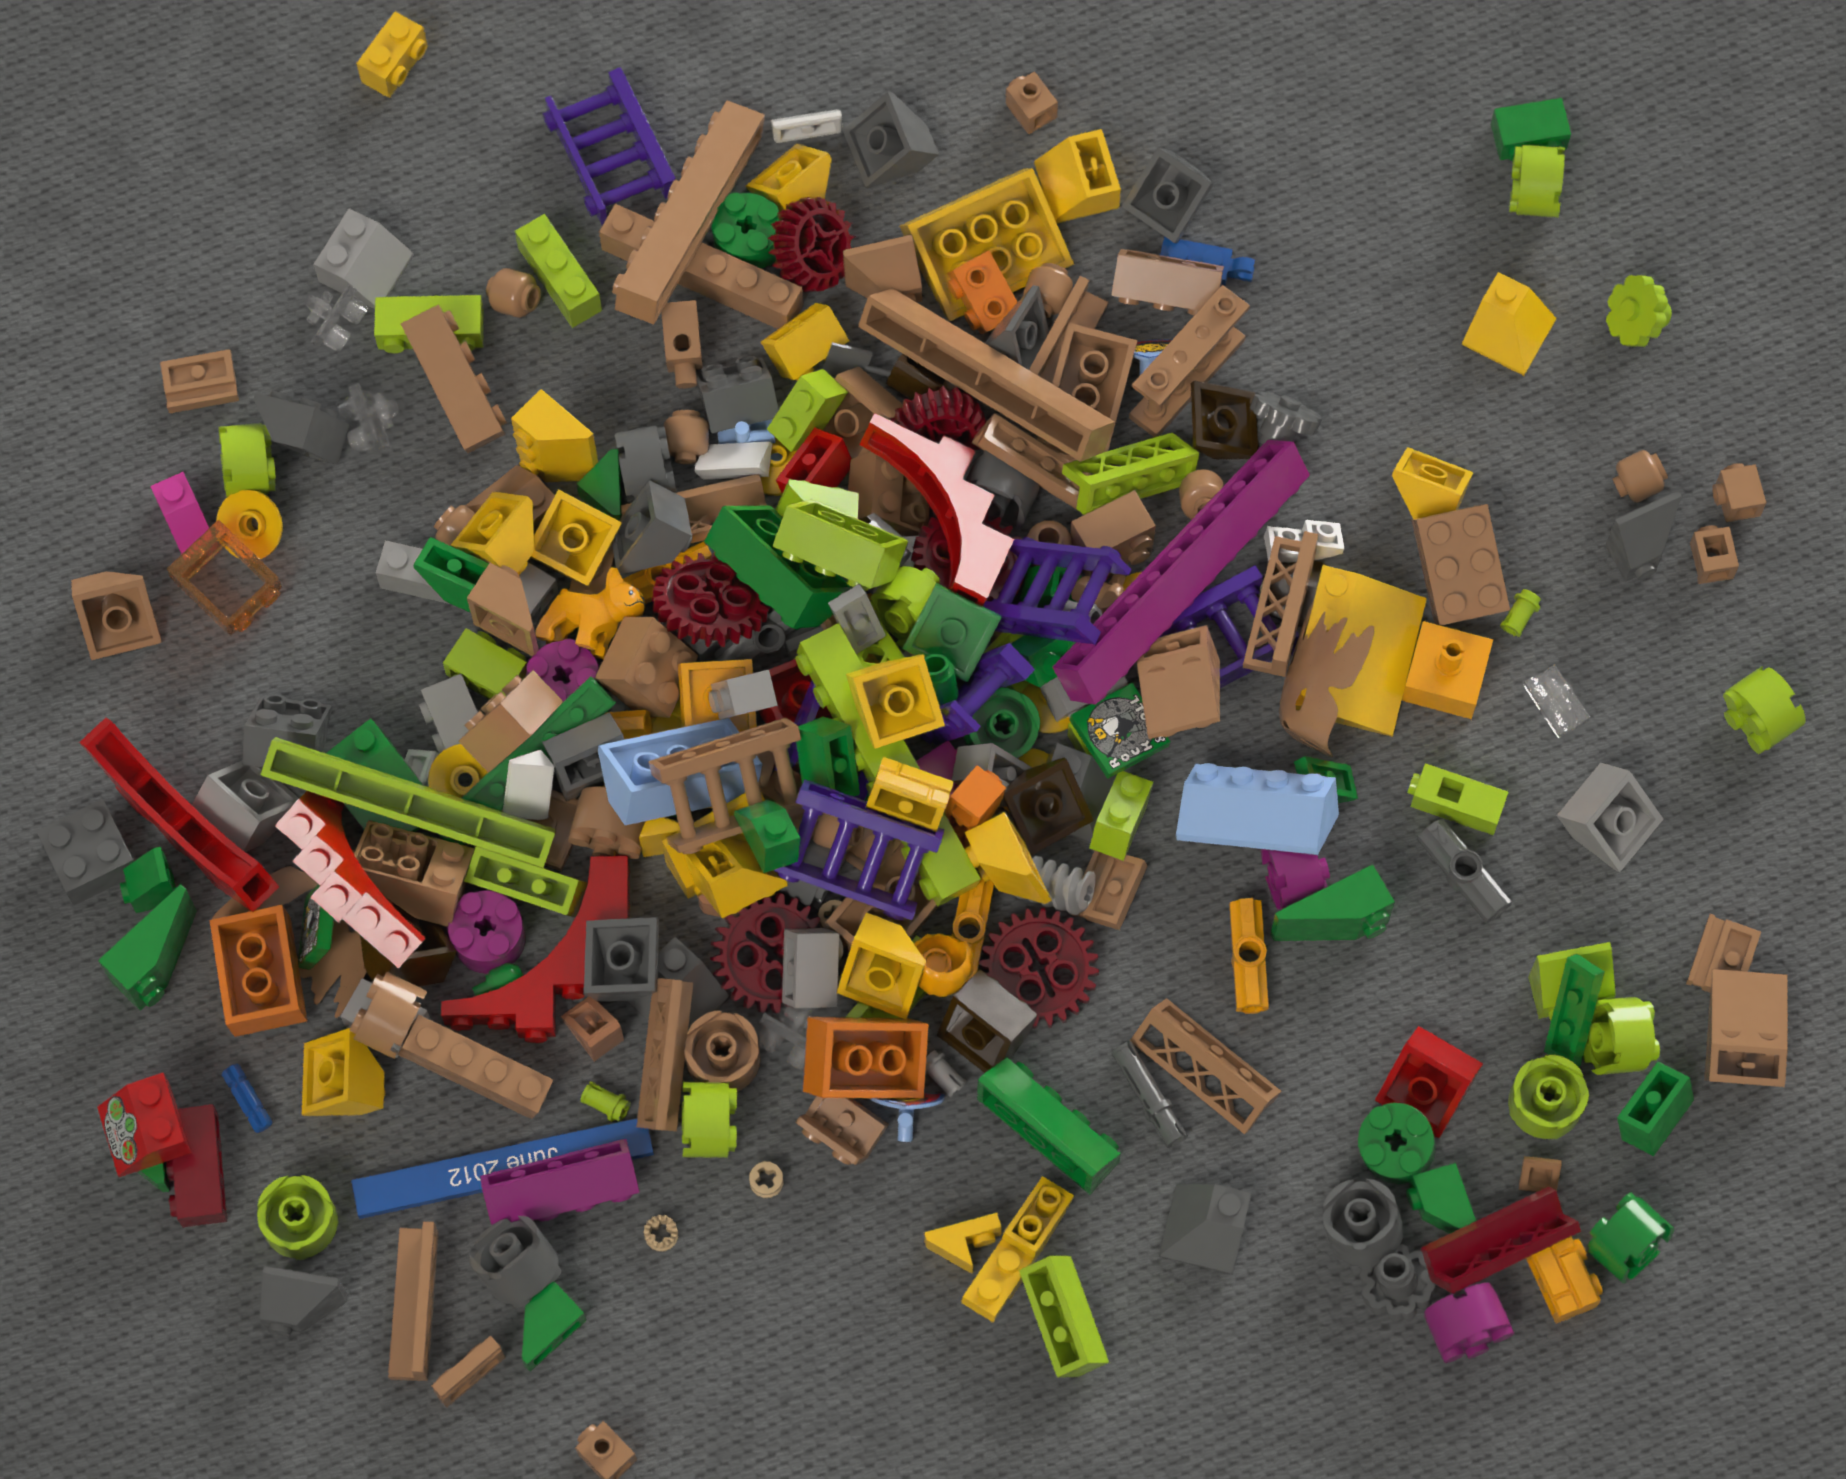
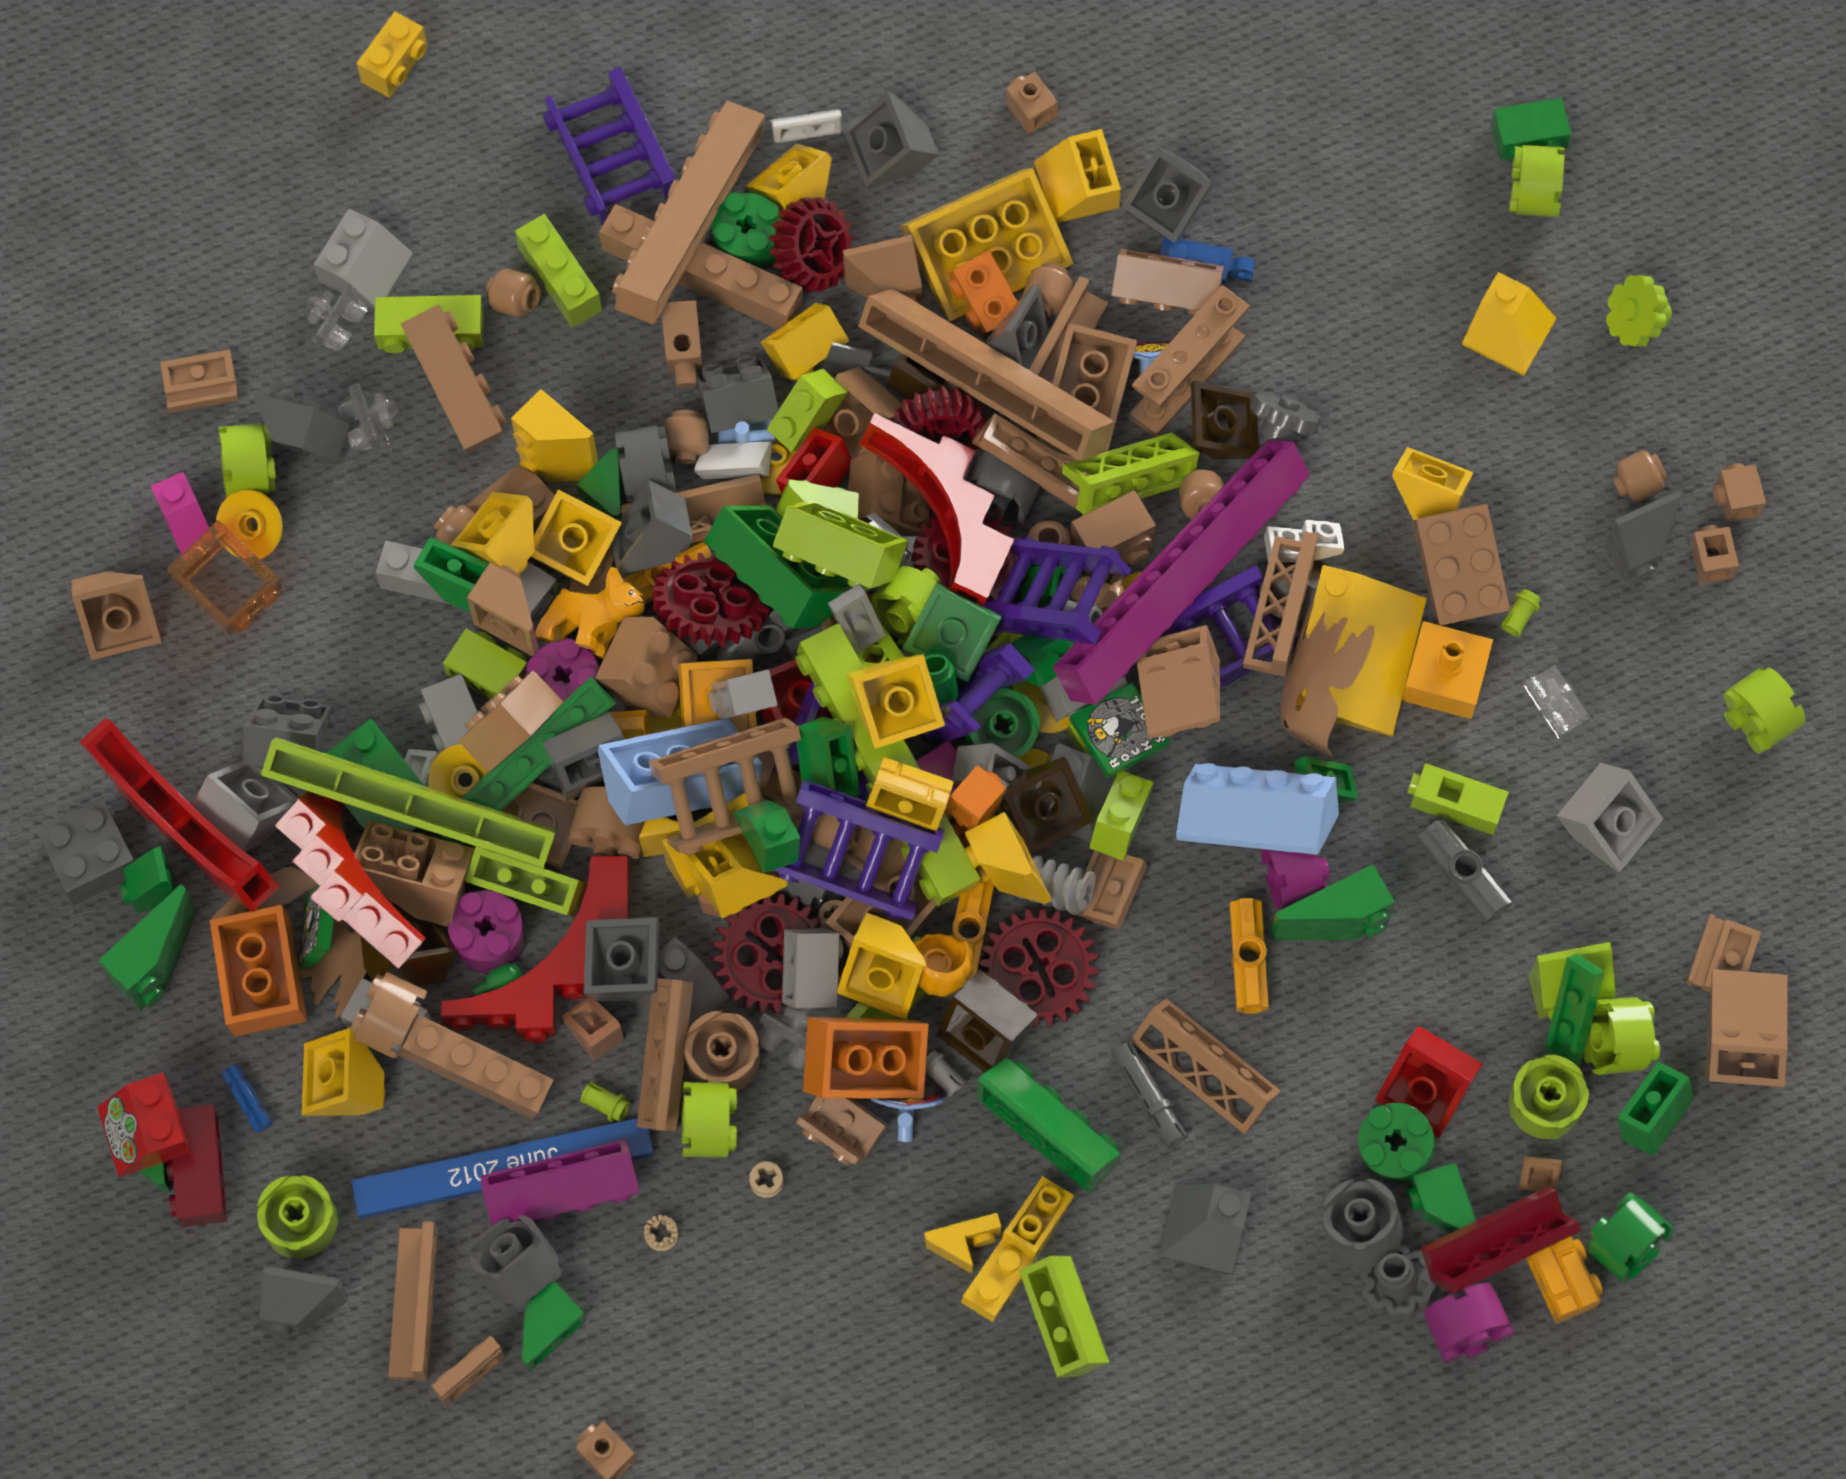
white slope [503,750,554,820] -> none

